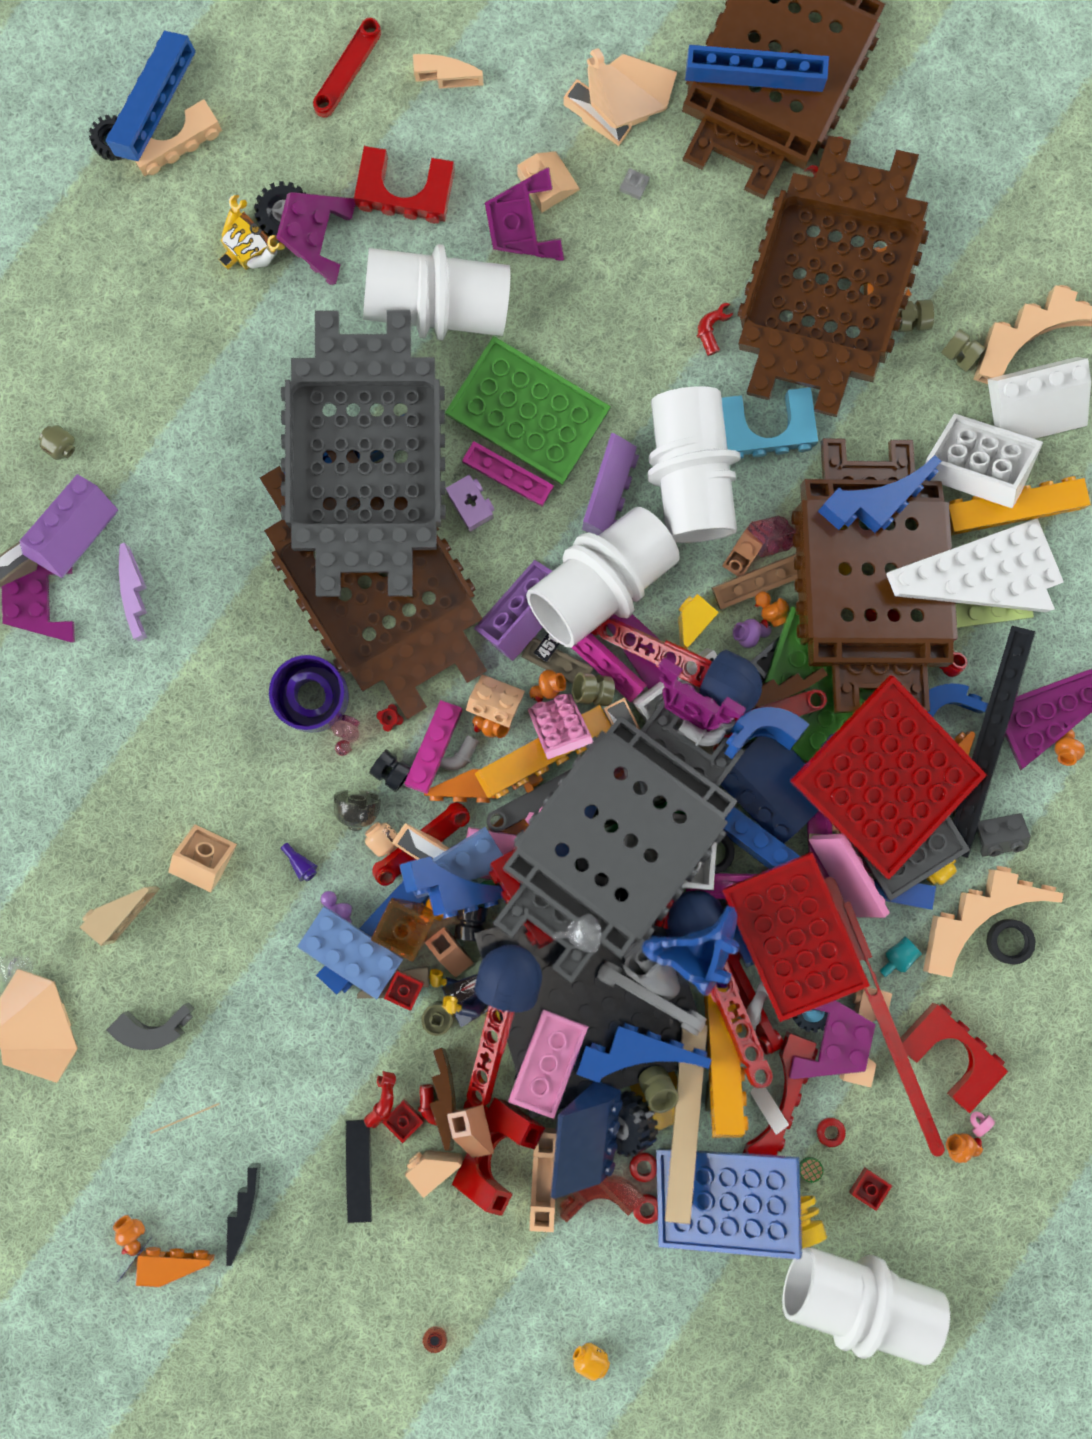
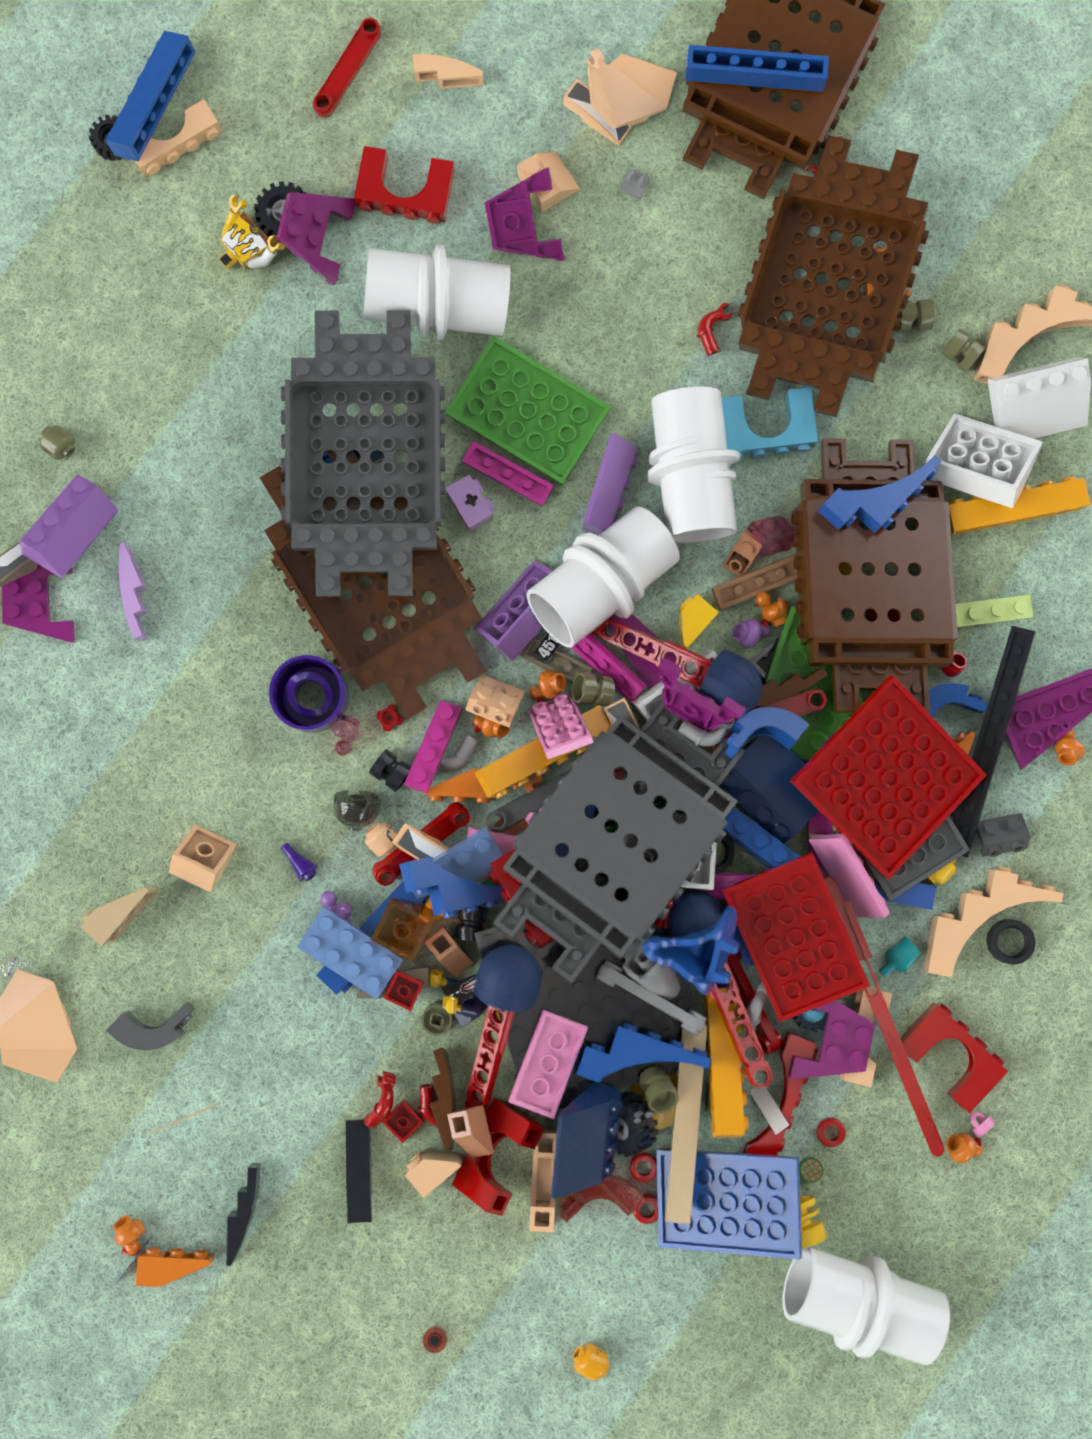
clear piece [552,914,601,953] -> none
red piece [849,1167,892,1211] -> none
white wing [886,518,1064,612] -> none

